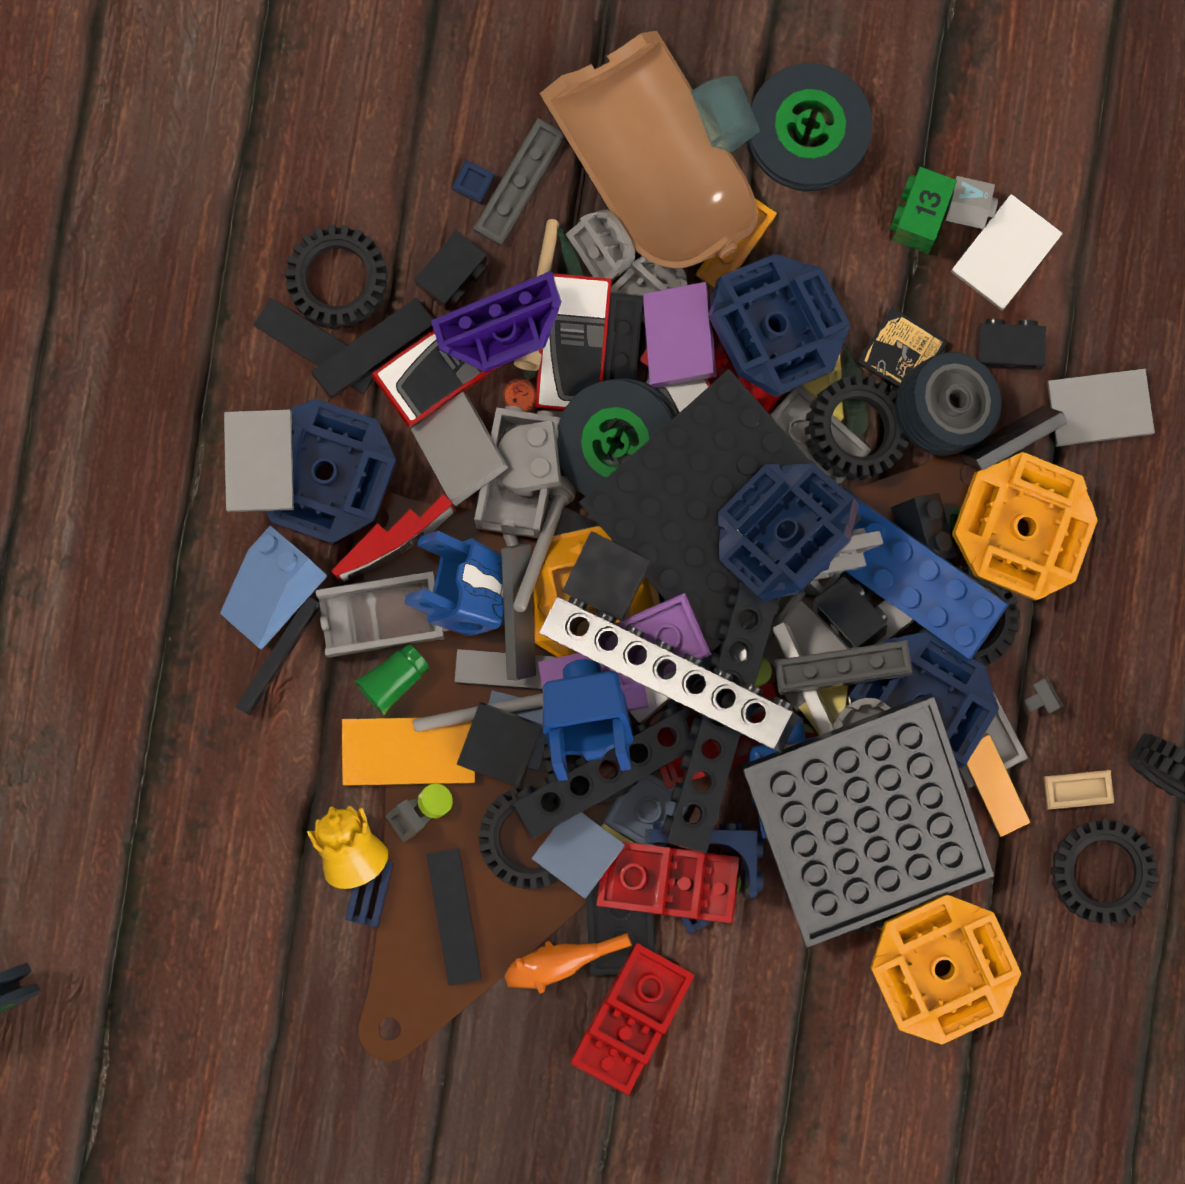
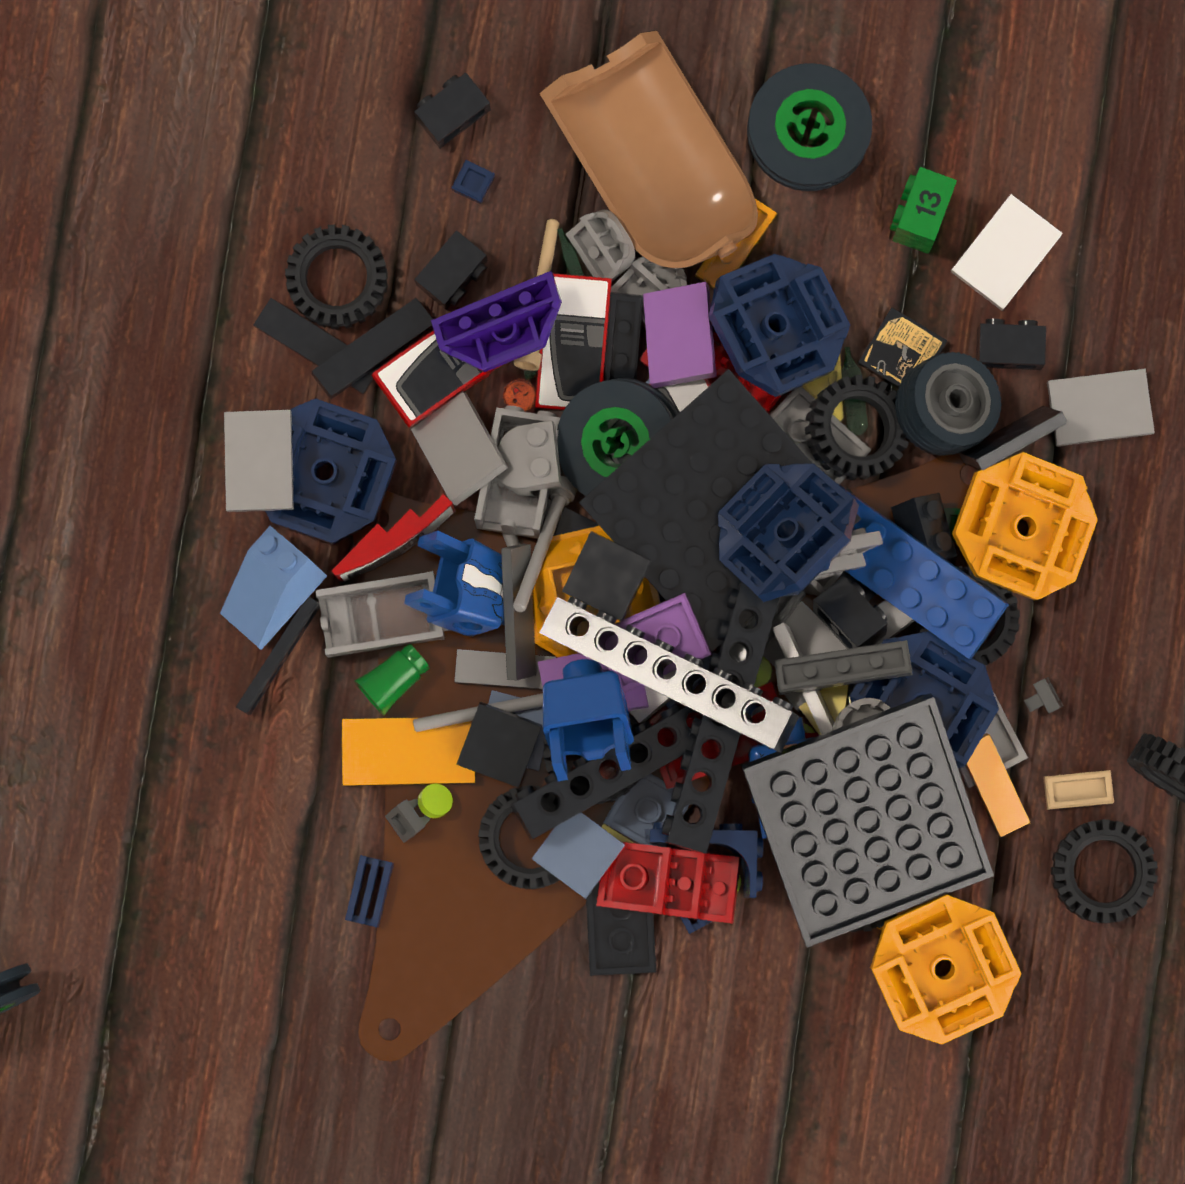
yellow hat [307,806,388,889] -> none
black tile [426,848,482,985] -> none
dark grey tile [473,118,565,247] -> none
orange piece [504,933,632,993] -> none
red slope [569,943,695,1096] -> none
clear light blue brick [691,76,760,152] -> none
light grey brick [946,176,998,229] -> none
none -> black brick [414,73,491,149]

